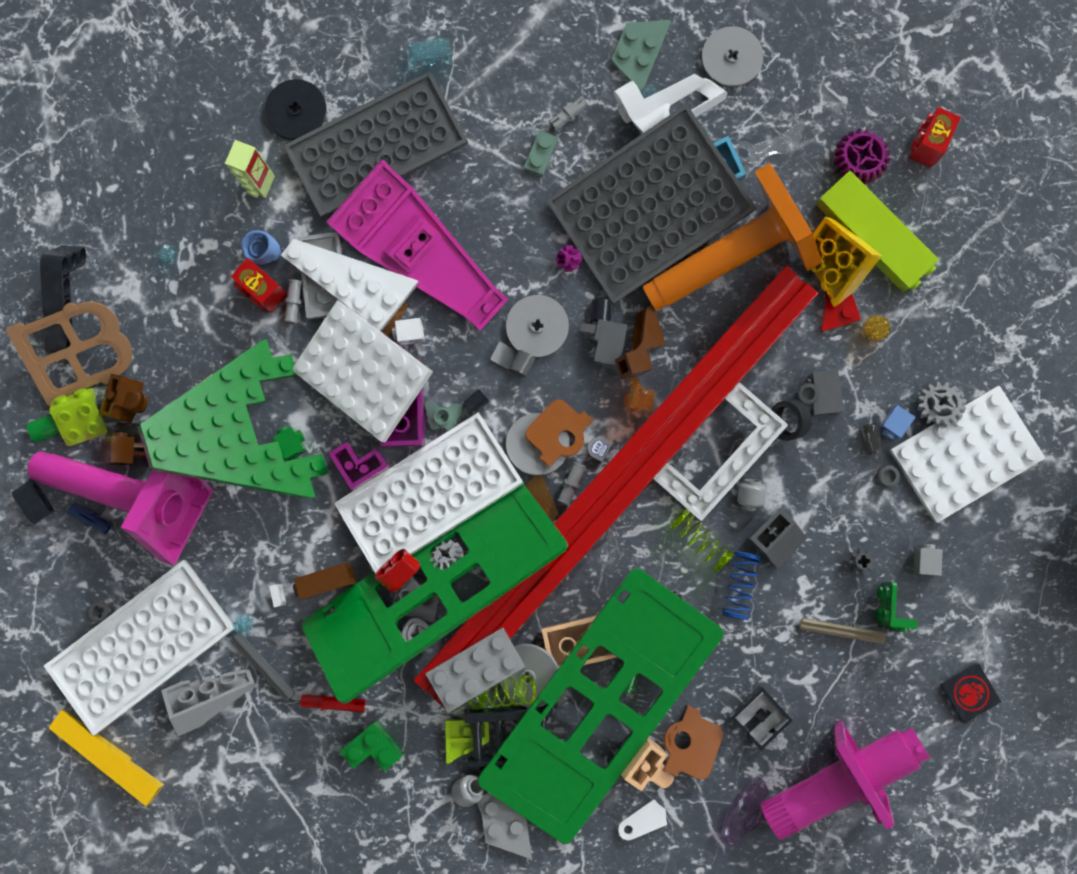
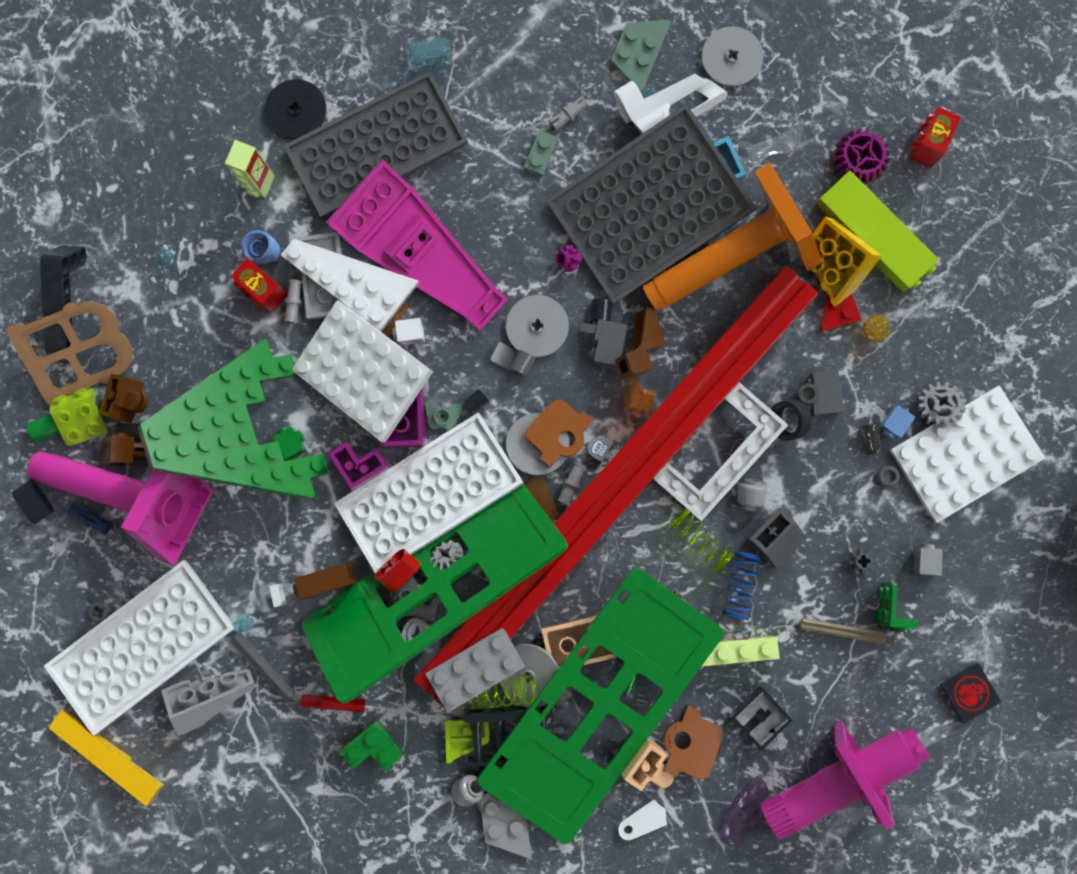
none -> yellowish green brick [702,635,780,666]

